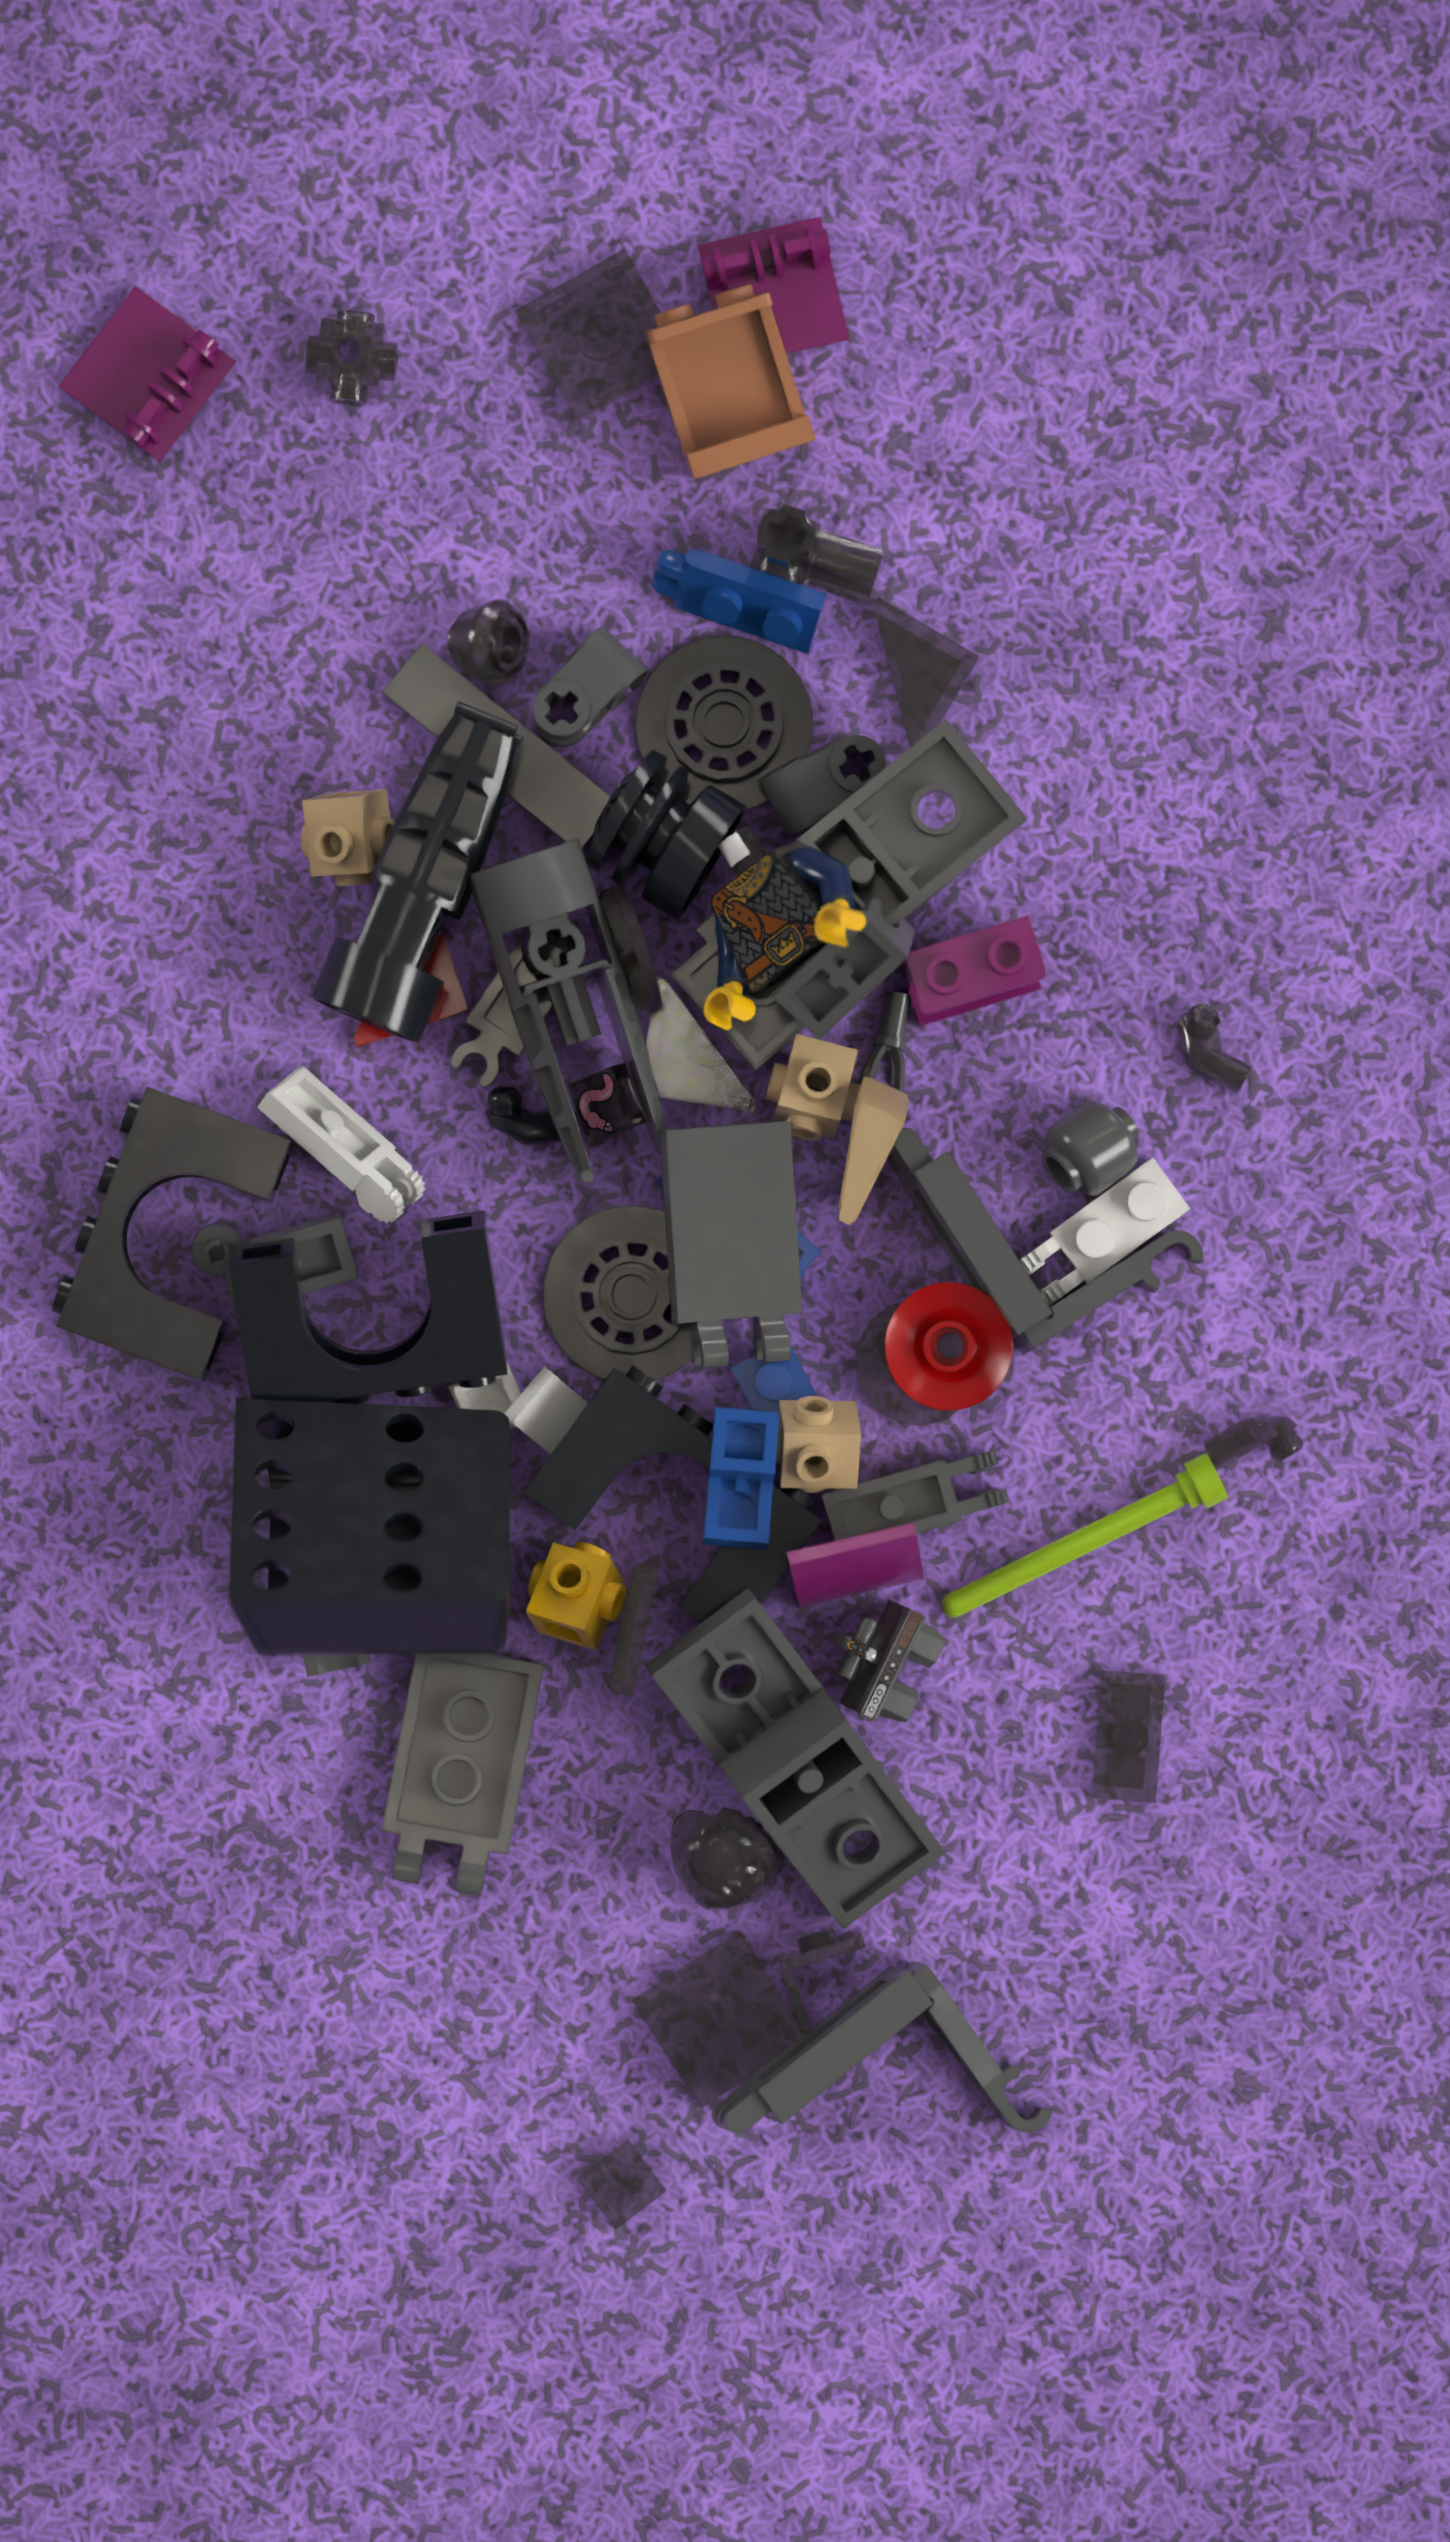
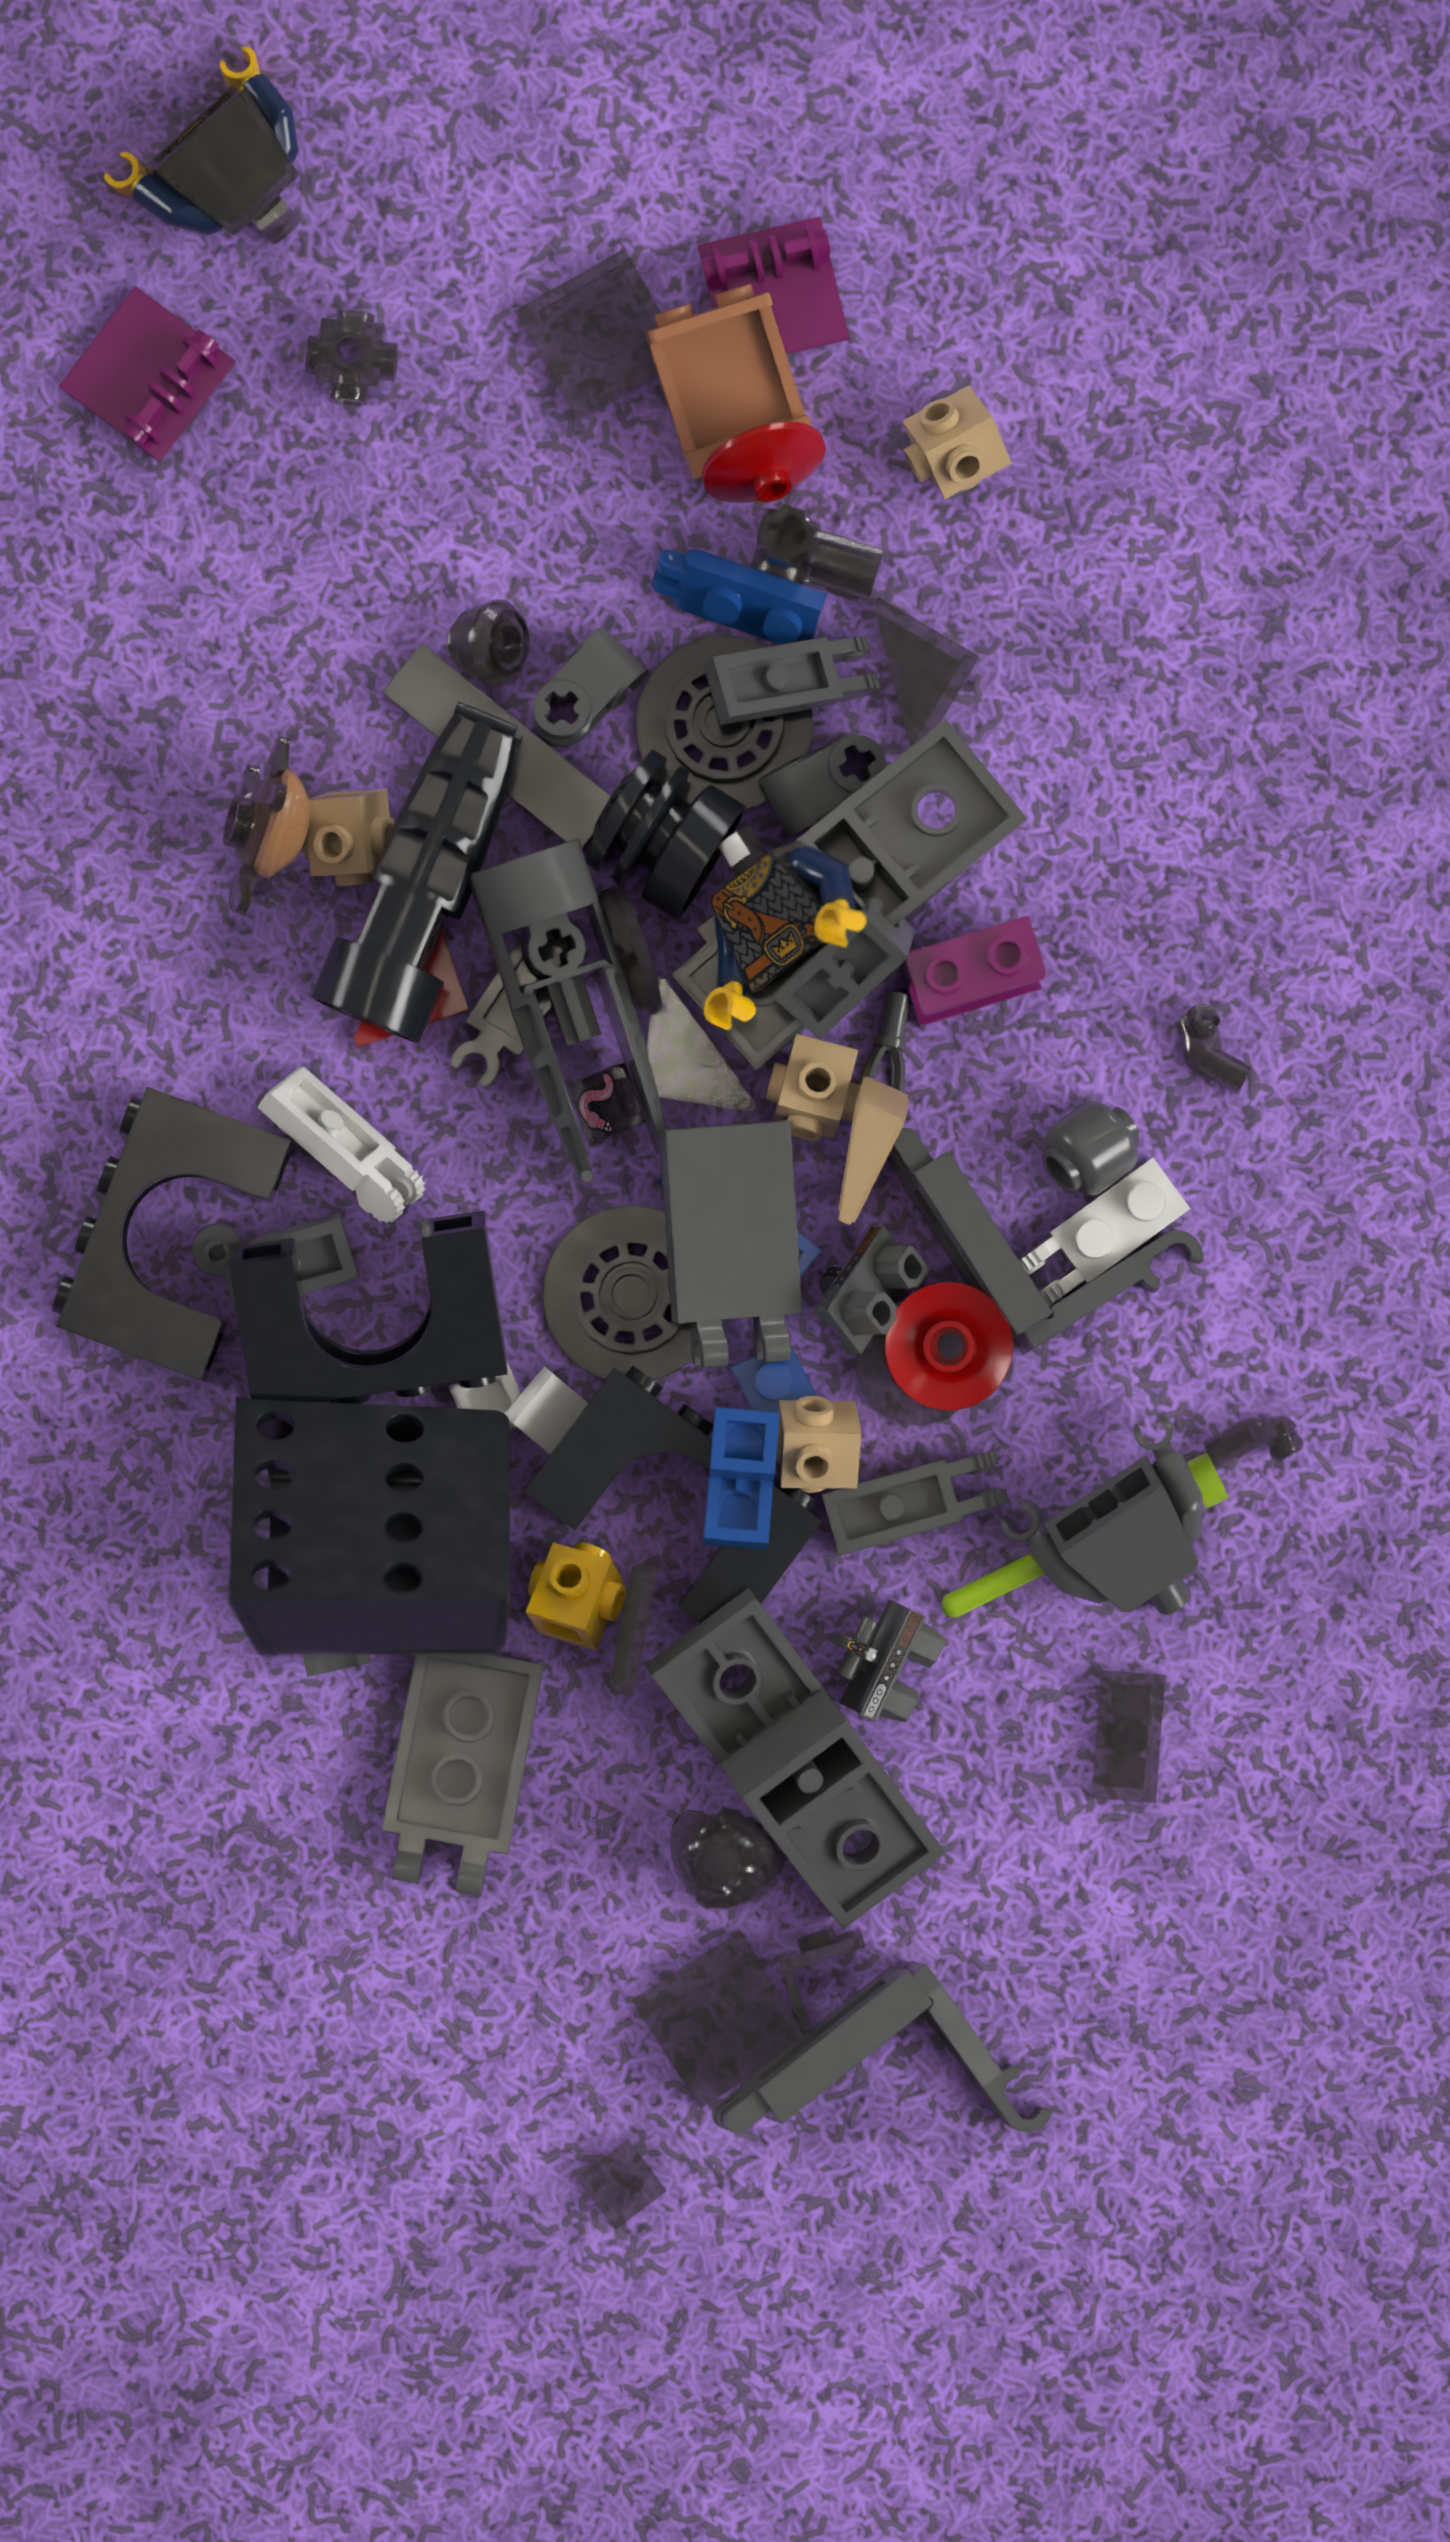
black arm [485,1086,579,1146] -> none
magenta slope [787,1523,924,1608] -> none
none -> clear smoke torso [104,46,301,245]
none -> clear smoke animal [223,736,310,916]
none -> red dish [702,422,826,503]
none -> dark grey hinge [704,636,880,725]
none -> dark grey hips [814,1226,929,1354]
none -> tan brick [902,385,1012,499]
none -> dark grey torso [1001,1413,1203,1615]

